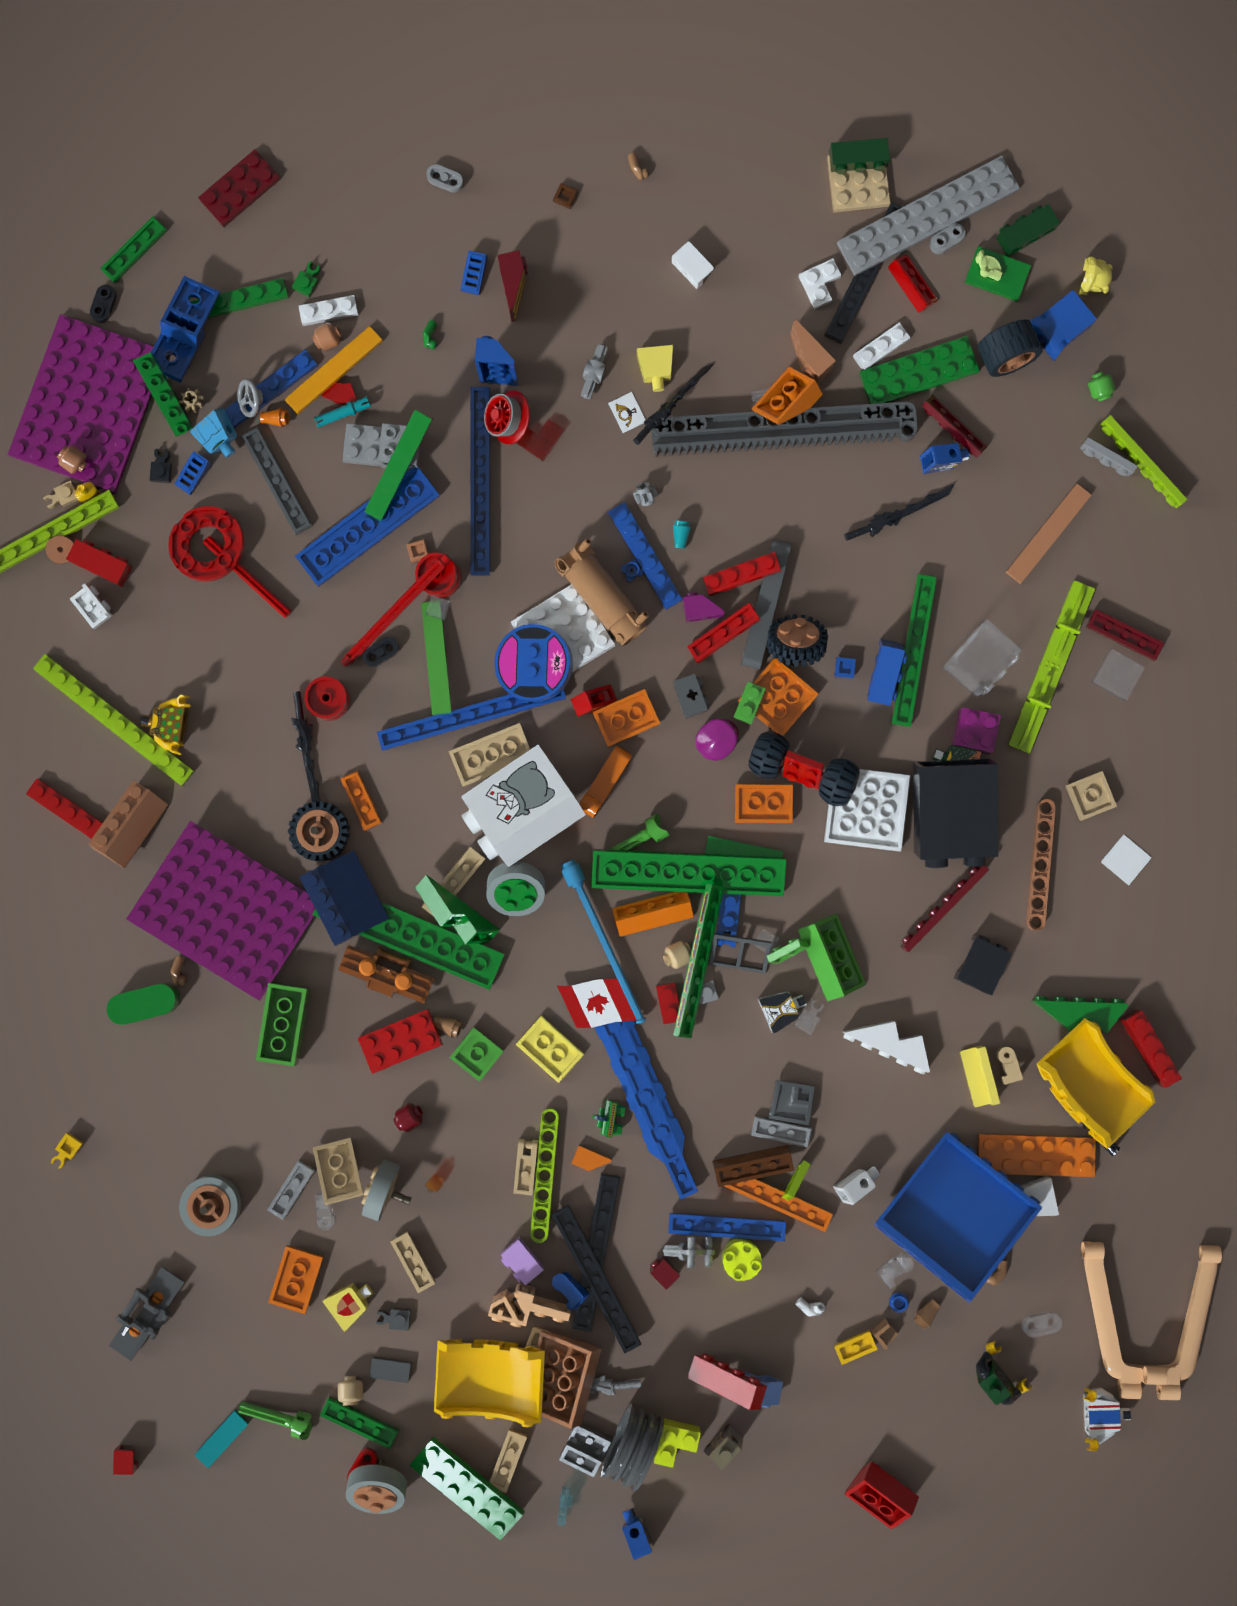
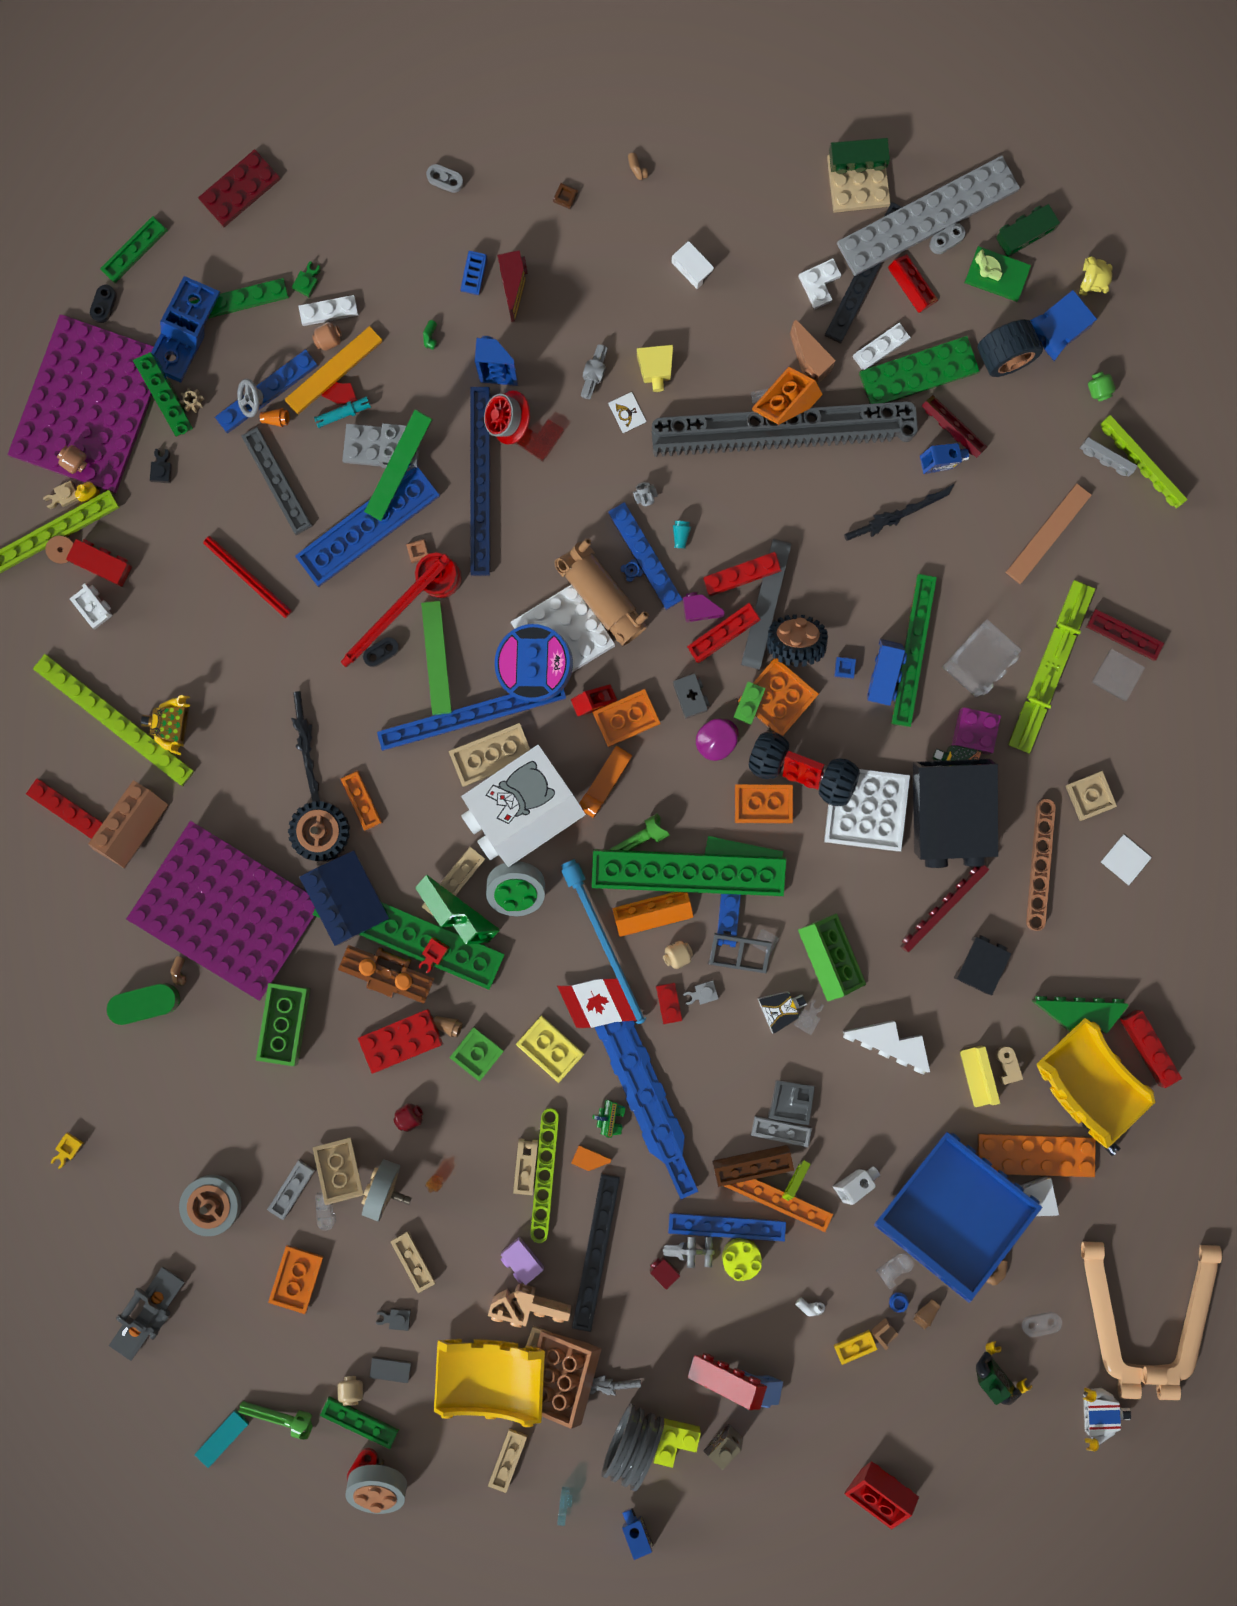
red panel [113,1445,138,1475] -> none
red plate [168,506,245,582] -> none
blue slope [174,451,212,495] -> none
dark azure torso [190,408,237,458] -> none
red wheel [304,676,350,721] -> none
light yellow torso [322,1283,373,1332] -> none
plate [409,1436,525,1540] -> none
clear tile [426,596,451,620] -> none
black tile [551,1204,642,1354] -> none
blue leg [552,1272,590,1311] -> none
flat silver slope [559,1424,612,1477] -> none
black sword [633,364,714,445] -> none
green plate [673,883,724,1038] -> none
bright green plate [767,938,810,964] -> none
none -> red plate [419,937,450,973]

